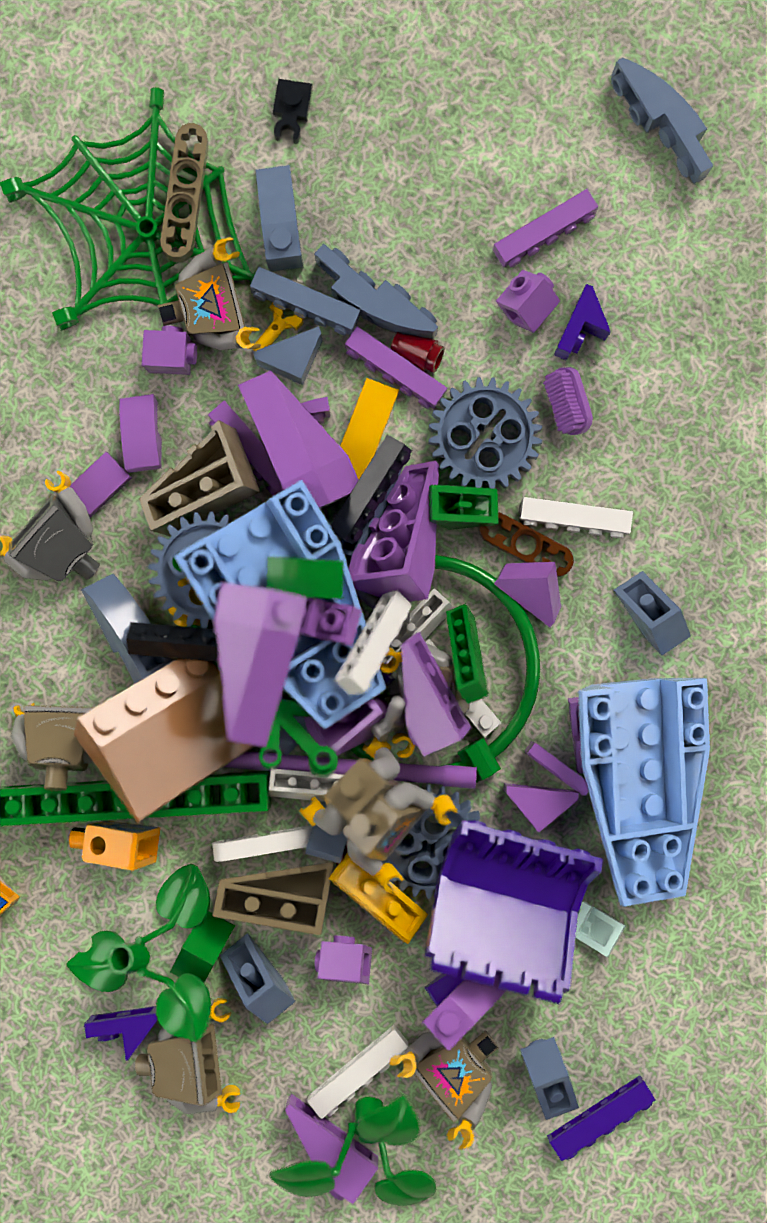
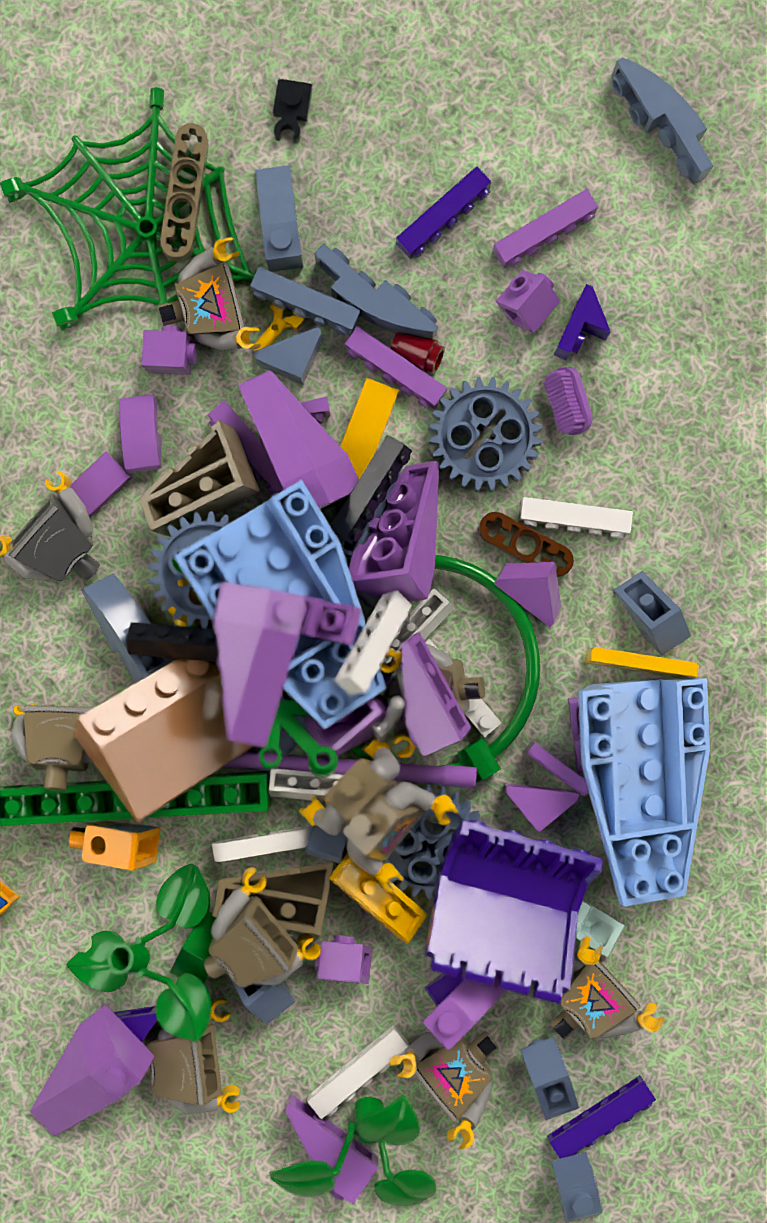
green slope [267,556,344,599] -> none
green slope [429,485,499,530] -> none
green piece [446,603,489,704] -> none
none -> medium lavender wedge [29,1004,155,1137]
none -> dark tan torso [204,867,321,987]
none -> dark purple piece [396,166,491,259]
none -> torso [550,936,665,1040]
none -> sand blue slope [551,1152,603,1223]
none -> yellow tile [585,647,699,678]

